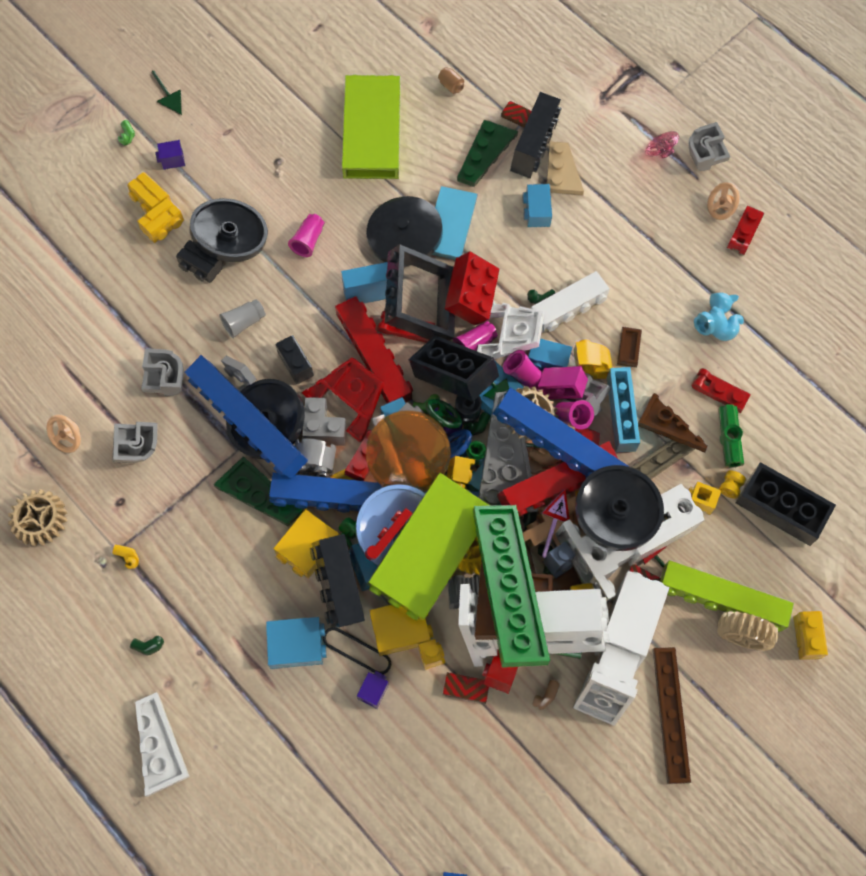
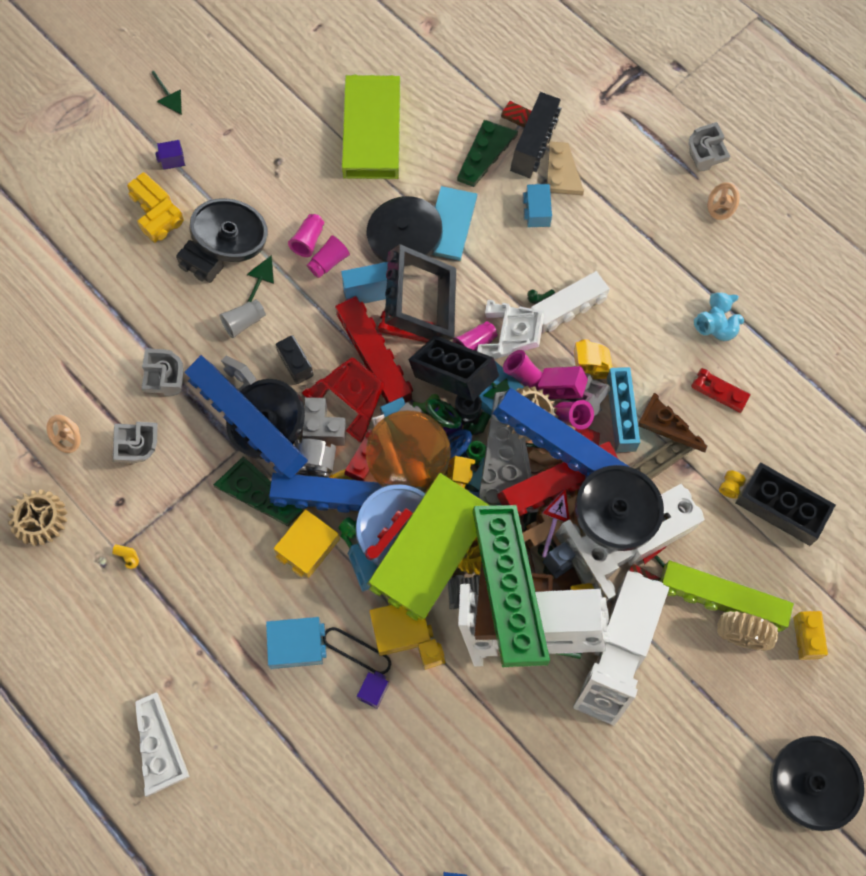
bright green arm [118,120,135,145] -> none
dark green arm [130,636,164,655] -> none
black brick [310,534,365,628] -> none
medium nougat brick [438,67,465,94] -> none
tile [443,672,489,704] -> none
red brick [444,251,500,326] -> none
red brick [482,649,518,694] -> none
dark azure brick [528,339,572,371] -> none
medium nougat arm [532,680,560,710] -> none
reddish brown tile [617,326,642,368] -> none
clear pink piece [645,131,680,158] -> none
reddish brown tile [652,647,691,784] -> none
yellow brick [689,481,721,515] -> none
green piece [718,404,744,468] -> none
red plate [727,205,765,255] -> none
none -> dark green piece [247,255,274,302]
none -> dark pink plant [307,235,350,278]
none -> black dish [770,736,864,832]

